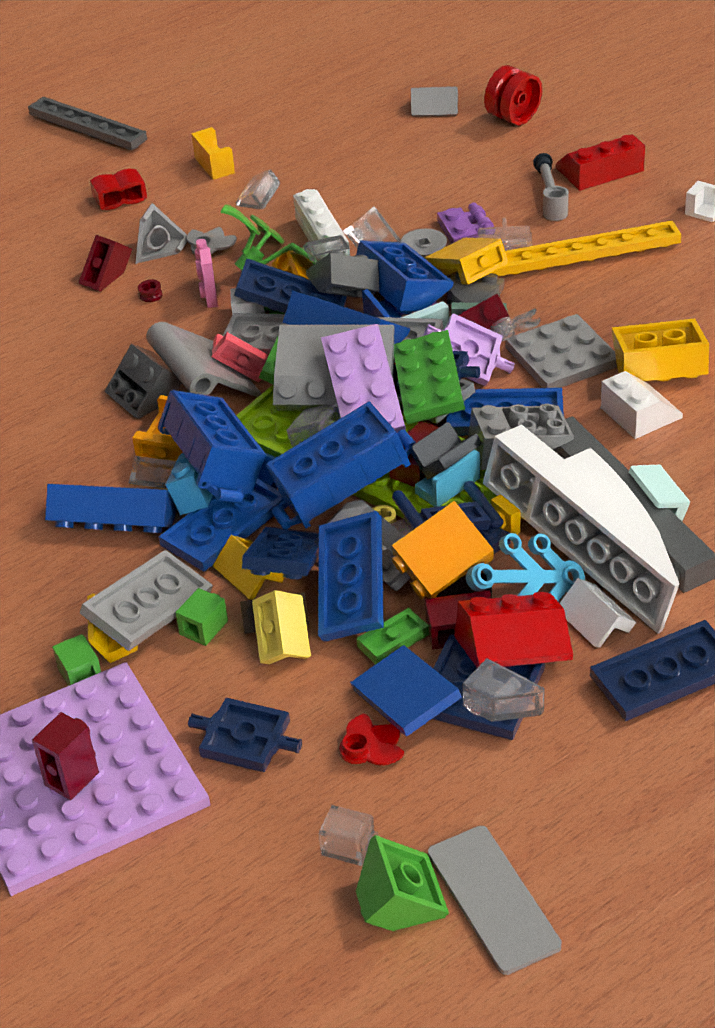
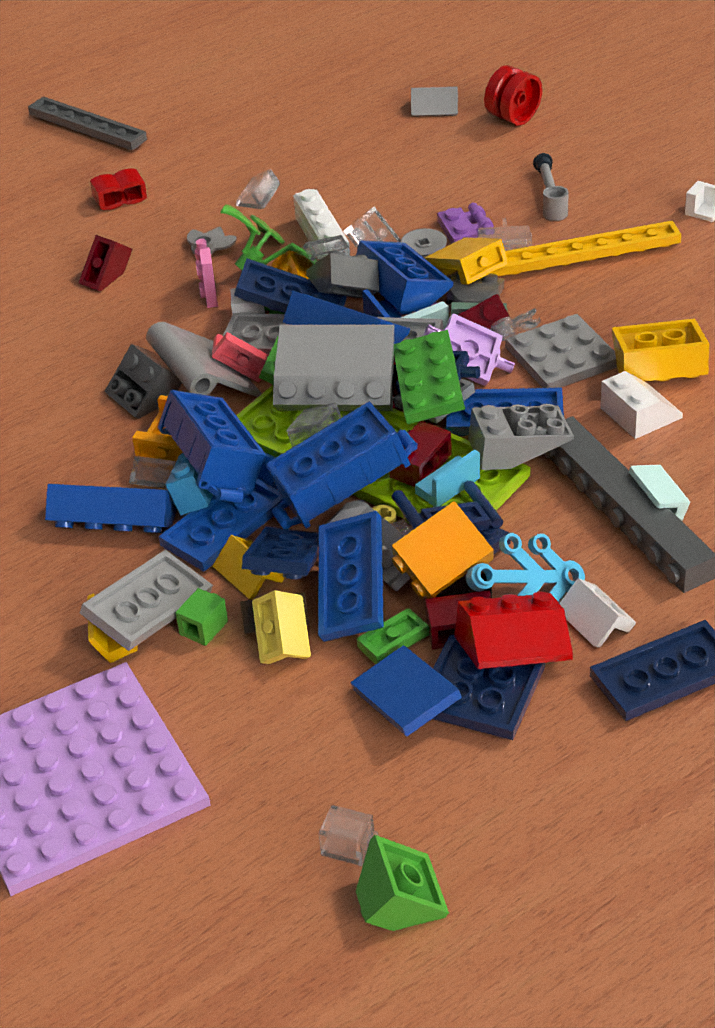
dark red brick [32,712,99,801] -> none
bright green panel [52,634,101,686] -> none
light grey slope [135,203,187,264] -> none
dark red bush [138,279,163,303] -> none
dark blue plate [188,697,302,773] -> none
yellow panel [191,127,235,180] -> none
lavender plate [321,324,406,432] -> none
red plate [339,713,404,766] -> none
panel [409,422,483,480] -> none
light grey piece [428,826,562,975] -> none
clear slope [462,658,545,722] -> none
white slope [483,425,679,634] -> none
yellow plate [491,494,521,535] -> none
red slope [555,134,645,191] -> none

